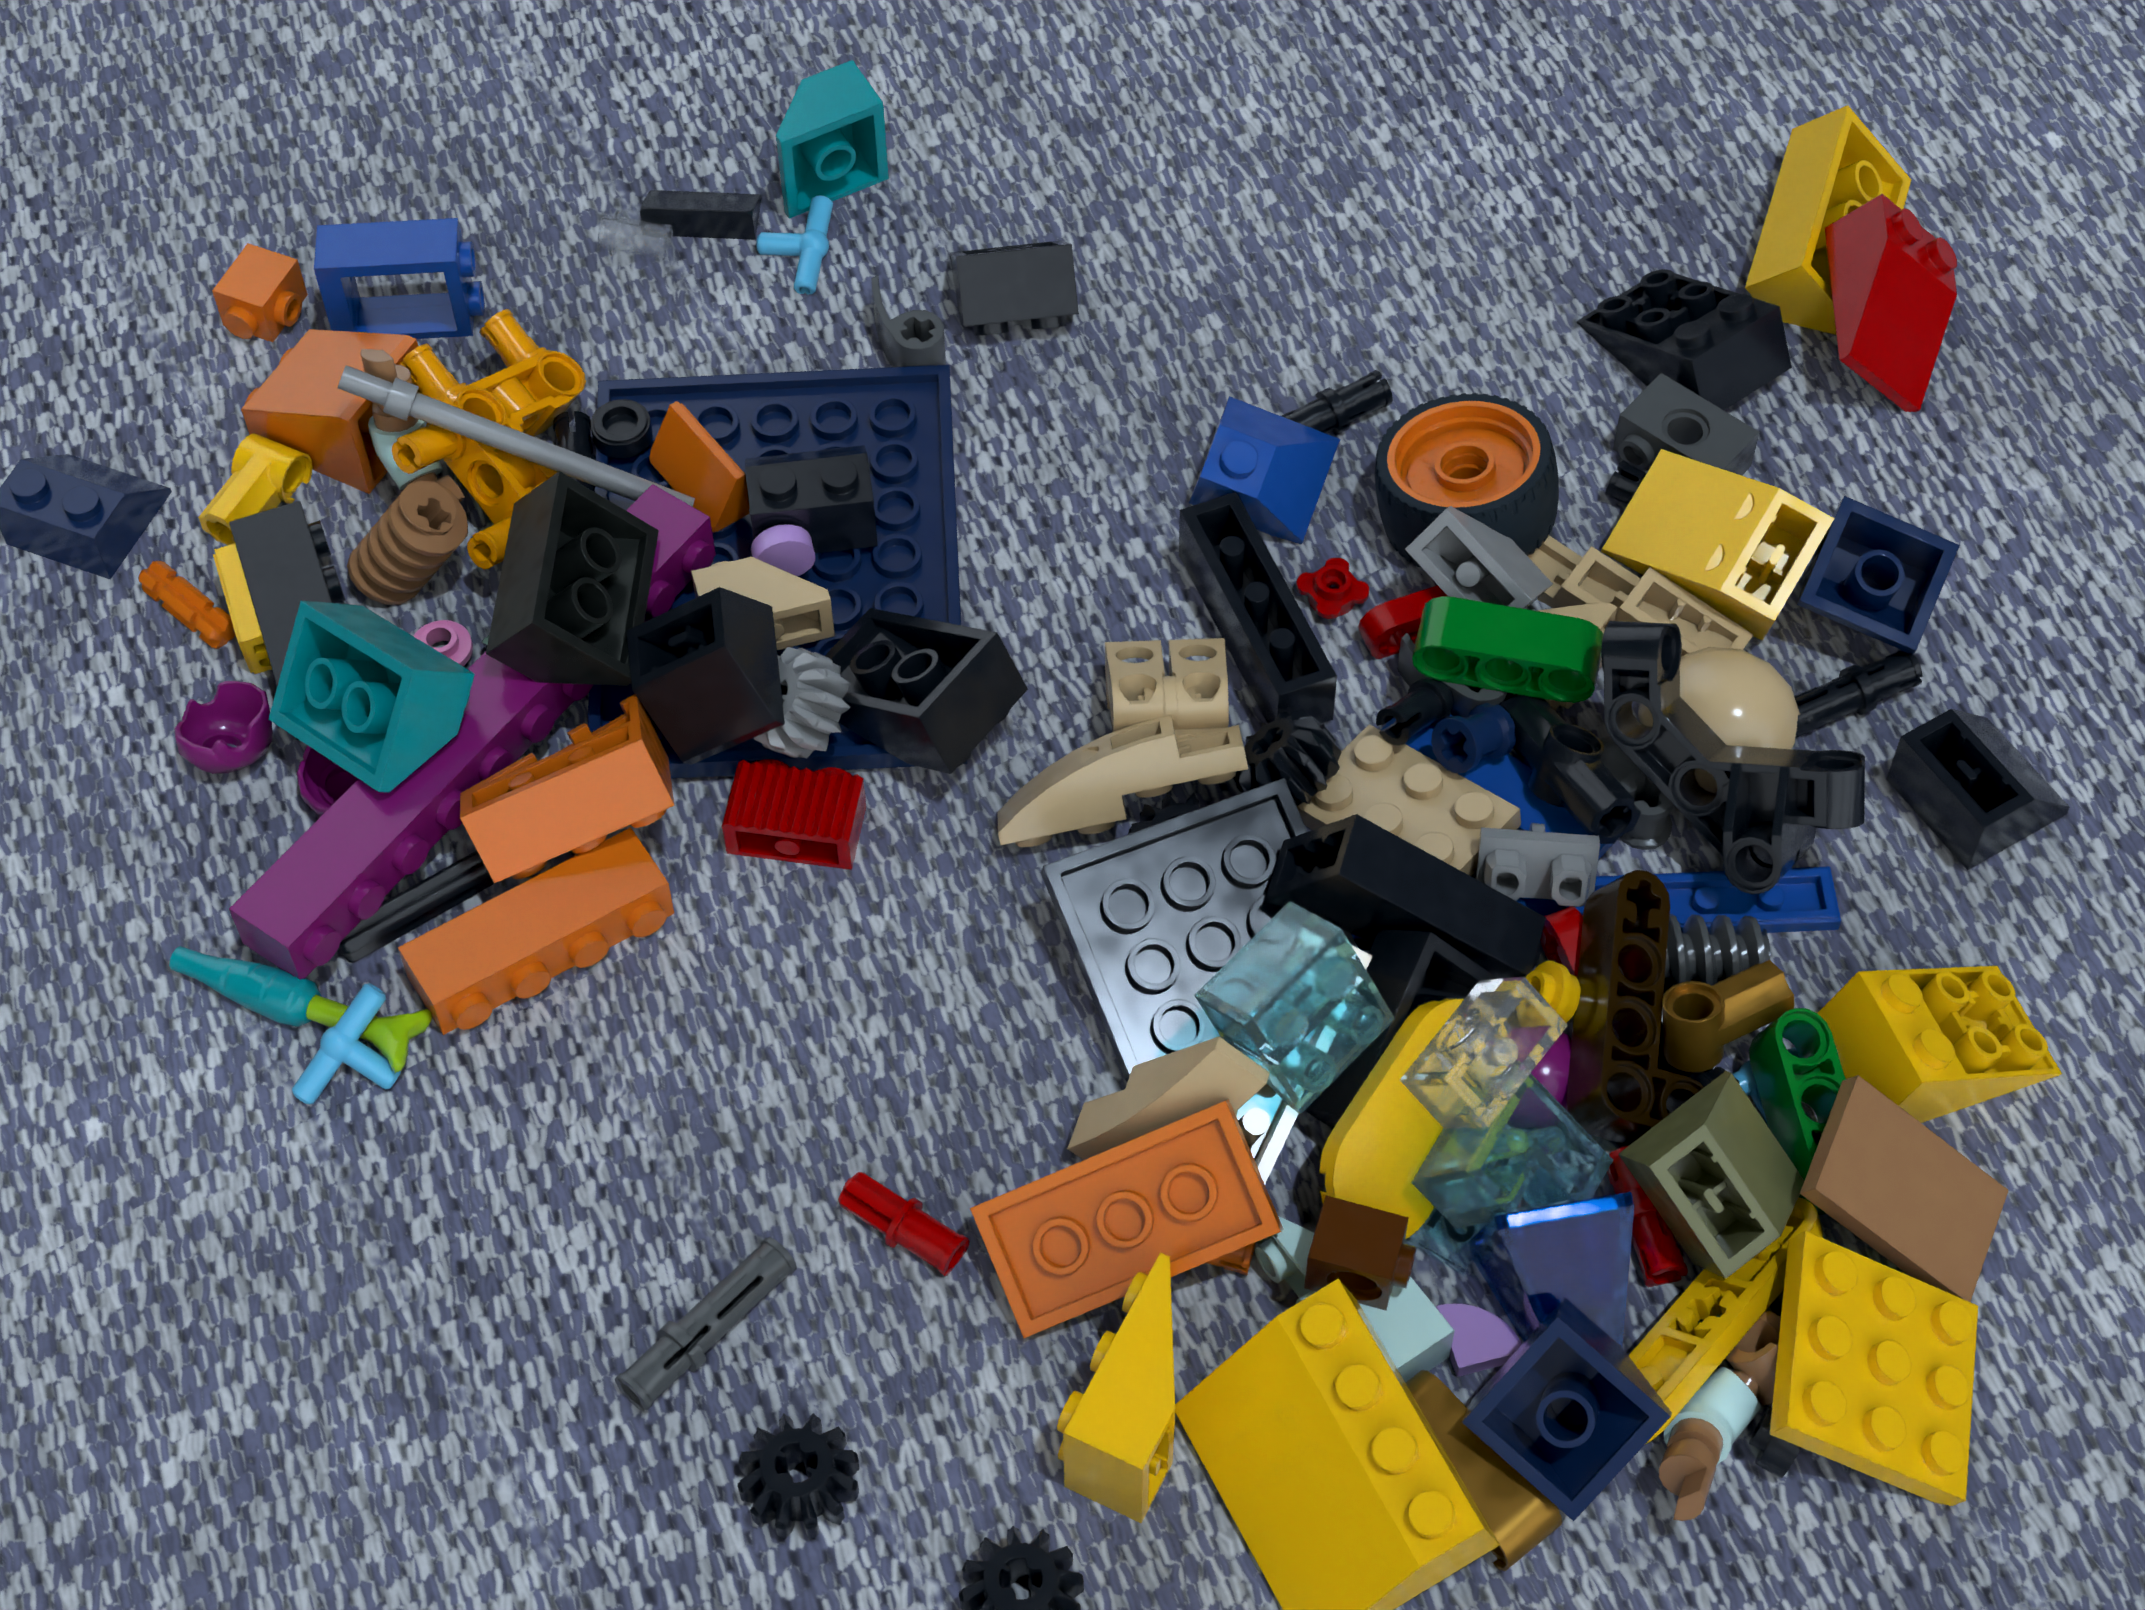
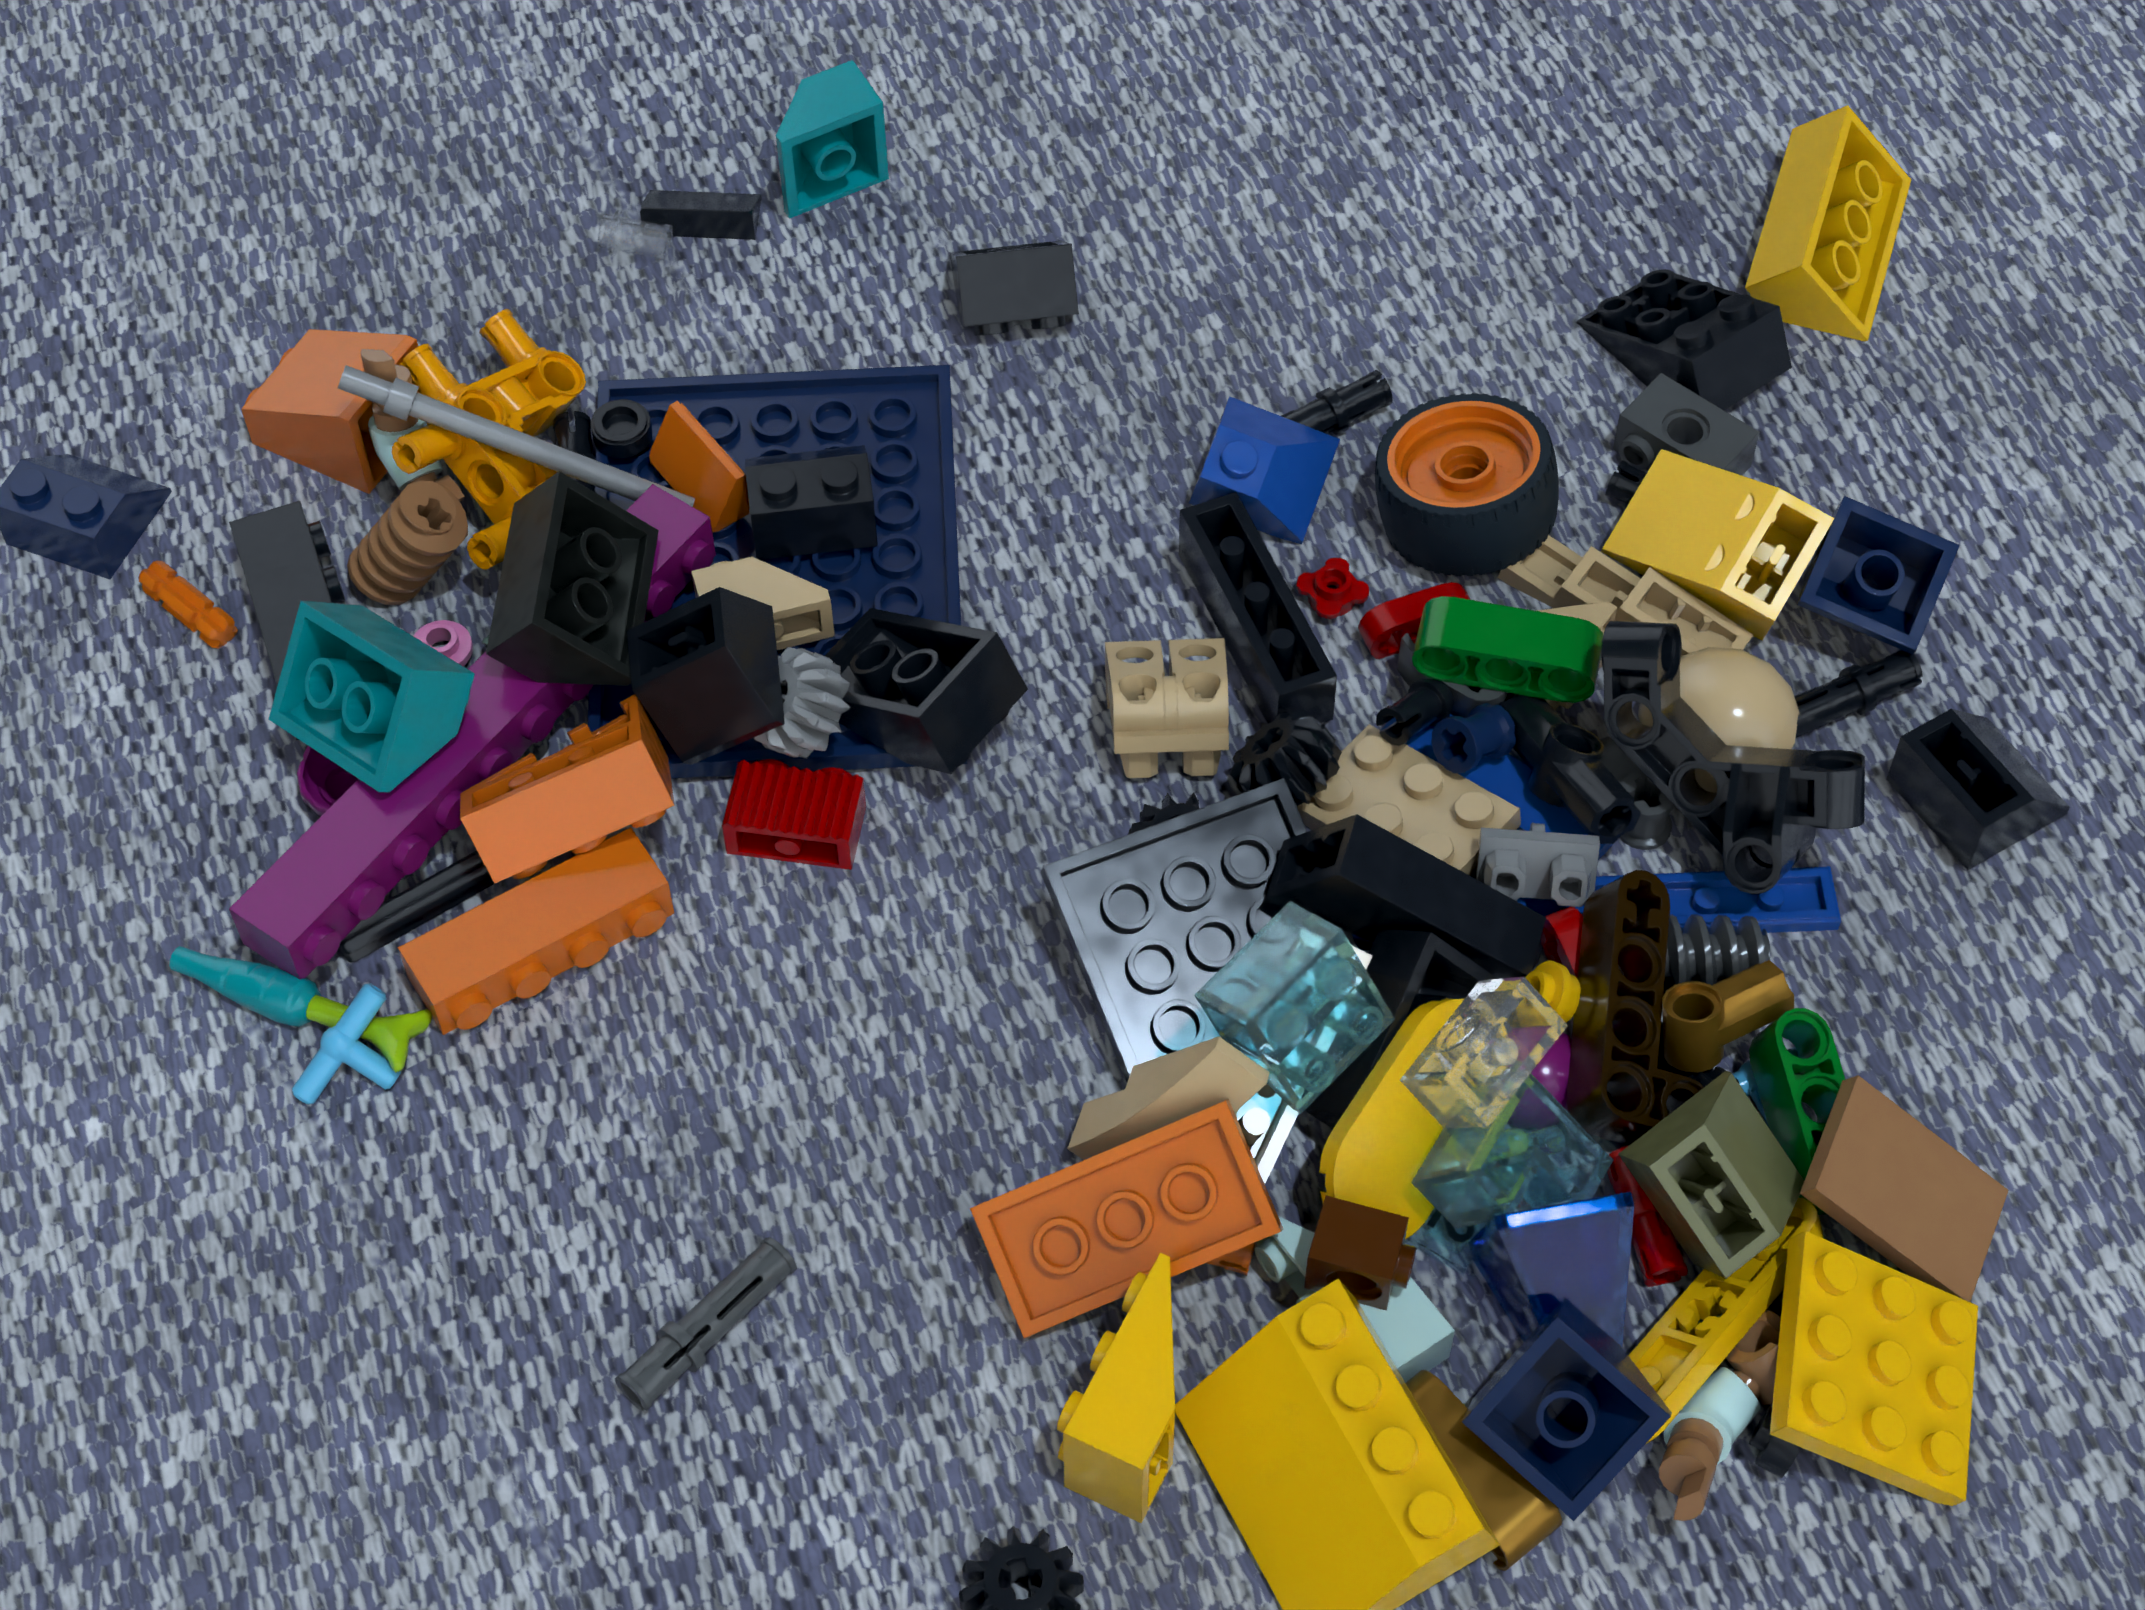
magenta hair [174,681,273,774] -> none
yellow piece [198,433,313,545] -> none
orange brick [212,243,308,342] -> none
yellow tile [213,543,272,674] -> none
blue window [314,218,485,339] -> none
black gear [738,1413,860,1540] -> none
lavender tile [751,524,815,576] -> none
medium azure piece [756,195,833,295] -> none
red axle [838,1172,970,1276] -> none
dark grey panel [871,275,946,367] -> none
tan slope [997,715,1248,847] -> none
light grey slope [1405,506,1553,609] -> none
lavender tile [1436,1304,1522,1377] -> none
yellow slope [1818,966,2062,1123] -> none
red slope [1825,194,1957,412] -> none

